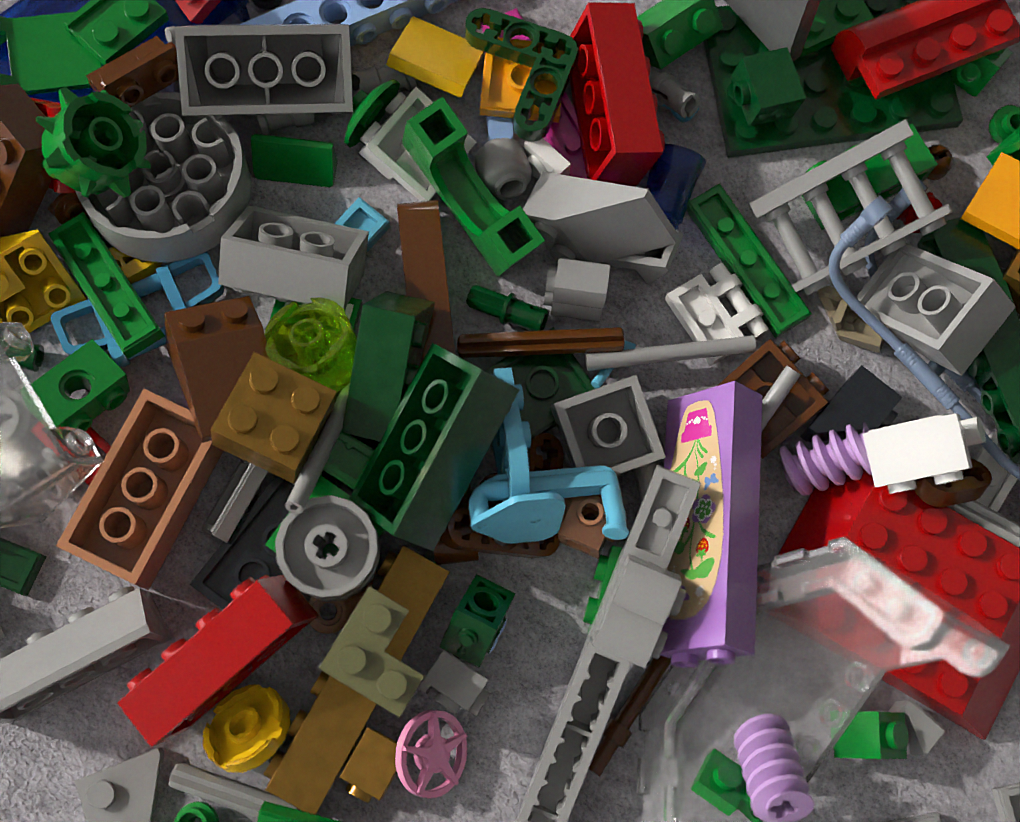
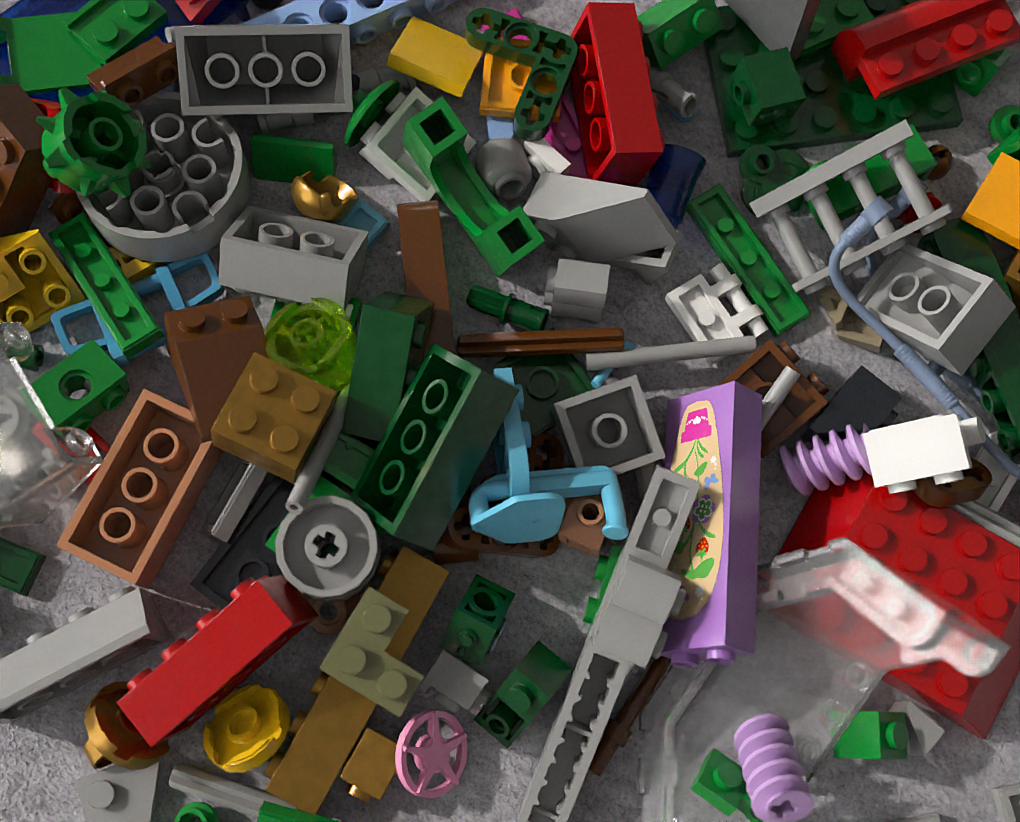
none -> pearl gold tile [83,681,170,770]
none -> pearl gold hair [291,171,359,224]
none -> dark green slope [474,640,573,749]
none -> dark green plate [739,144,810,216]

